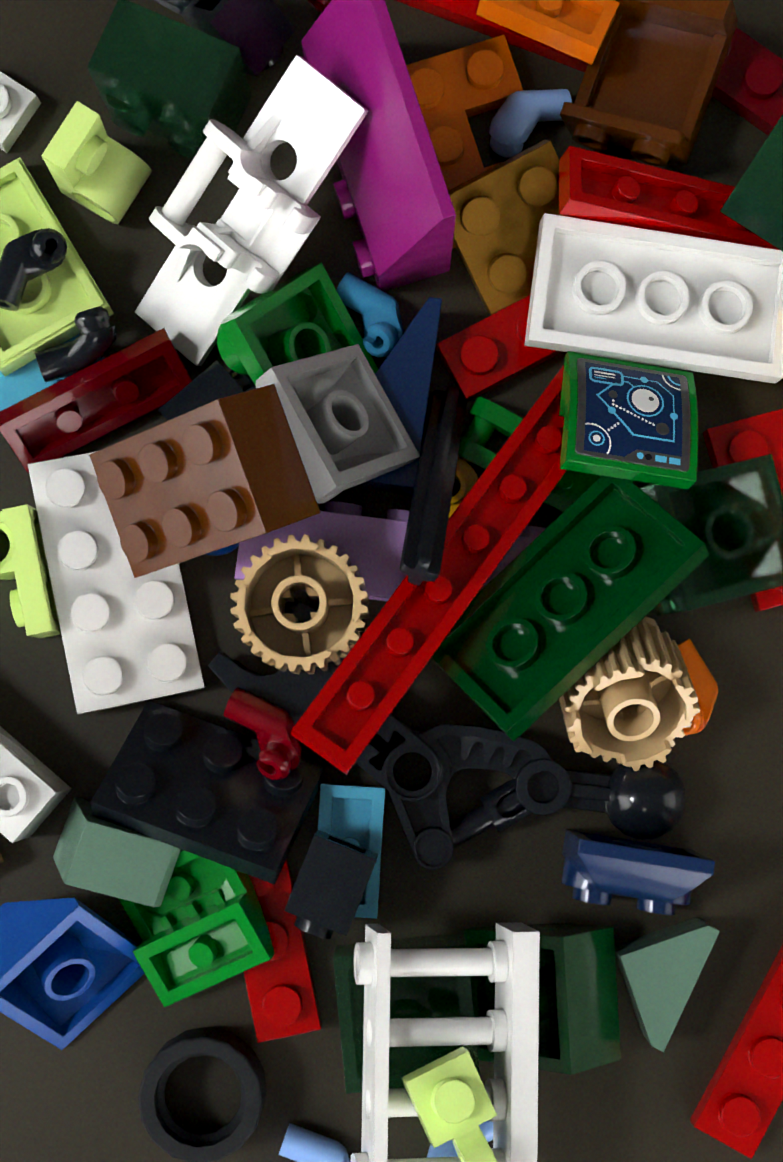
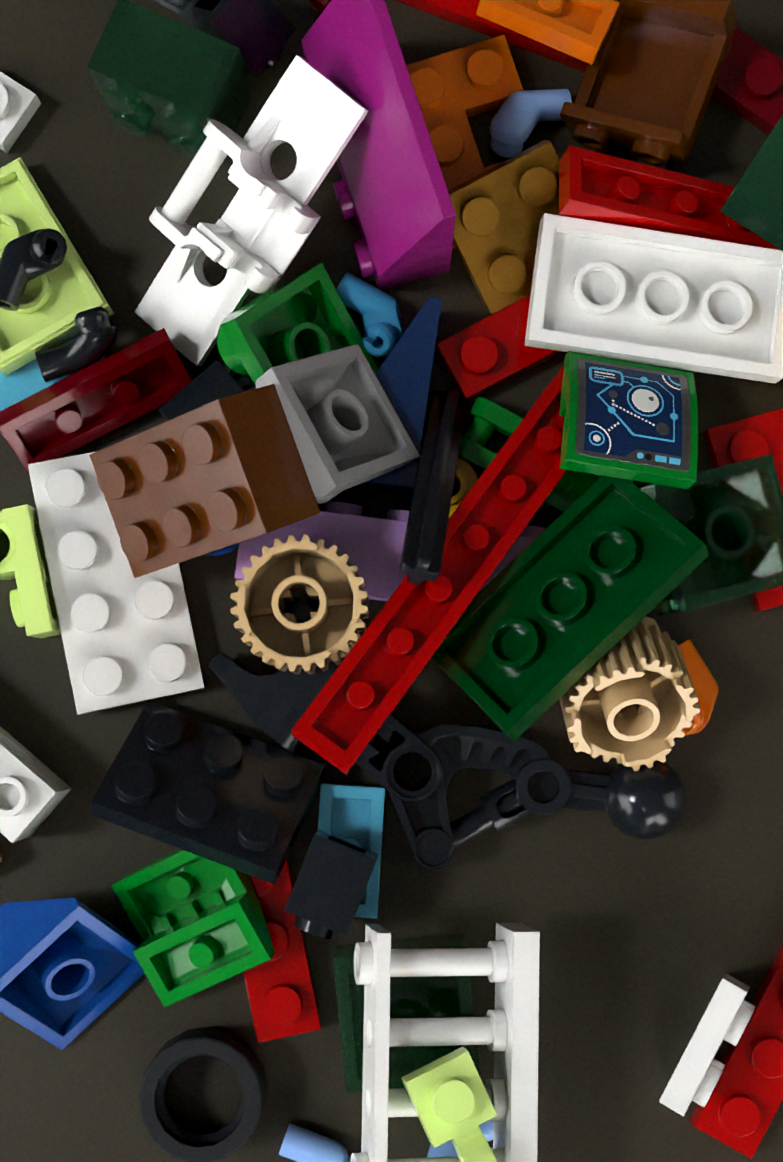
yellowish green plate [41,101,152,224] -> none
sand green slope [53,798,181,907] -> none
dark red arm [223,687,302,780] -> none
dark green slope [464,923,621,1075] -> none
dark blue slope [561,829,715,915] -> none
sand green slope [615,917,720,1052] -> none
none -> white plate [659,974,755,1117]

